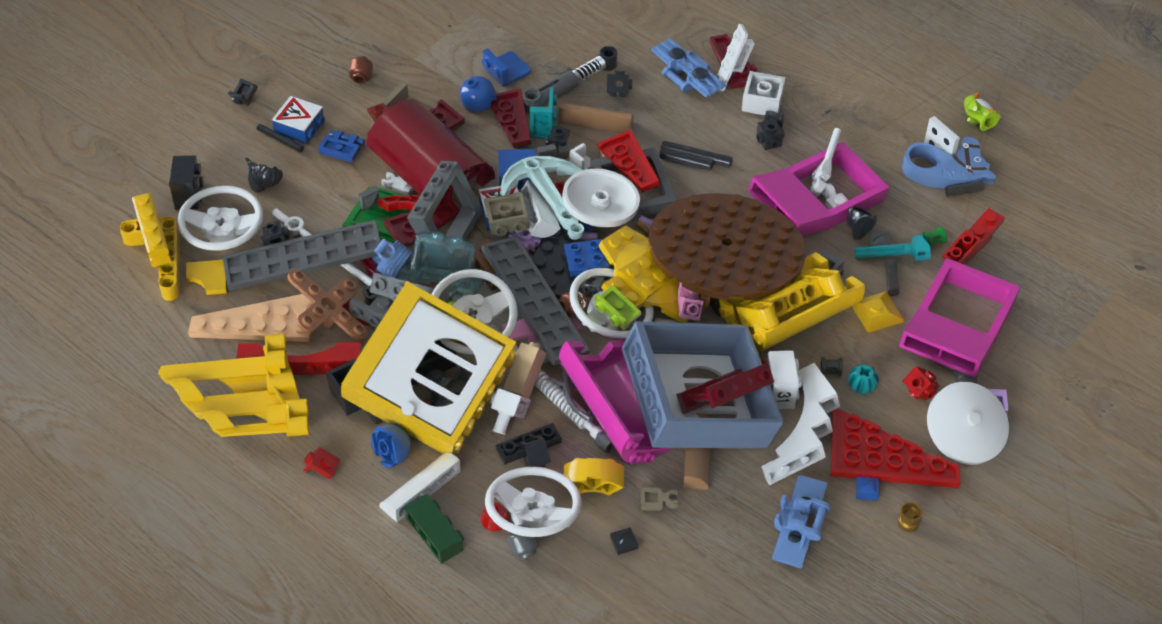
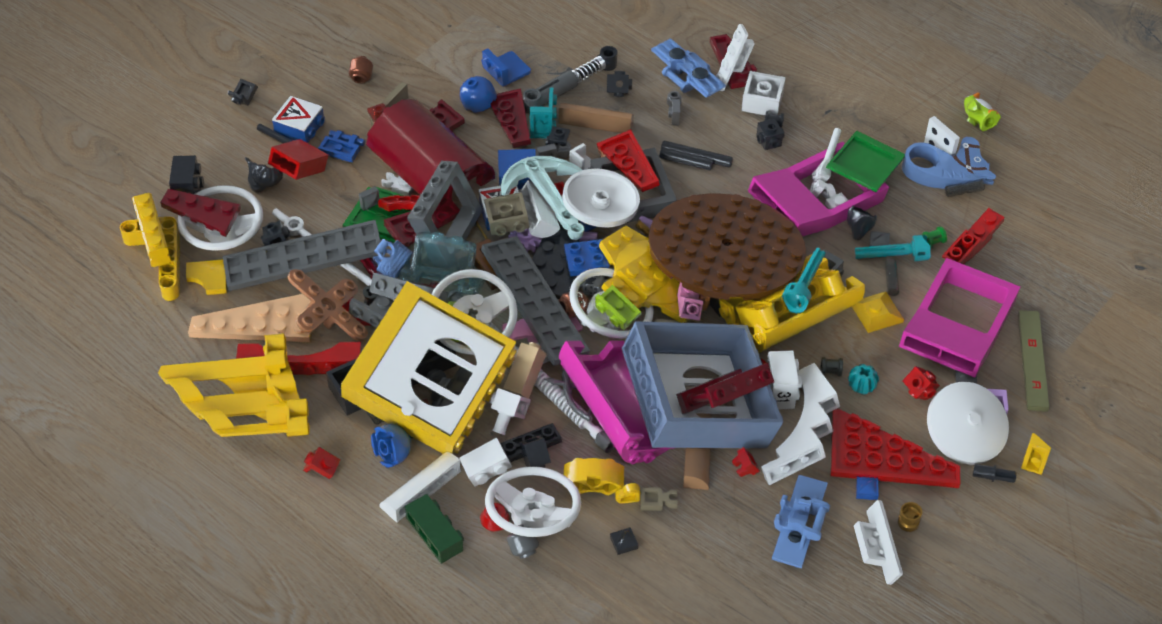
none -> dark red wing [160,189,241,237]
none -> red brick [268,139,329,180]
none -> white brick [459,438,512,487]
none -> yellow tile [615,483,641,504]
none -> flat silver plate [667,91,682,125]
none -> red tile [732,447,760,477]
none -> teal piece [782,248,826,313]
none -> green piece [826,130,905,192]
none -> white bracket [854,500,903,585]
none -> black axle [973,463,1017,483]
none -> olive tile [1018,310,1049,412]
none -> yellow slope [1021,433,1051,475]

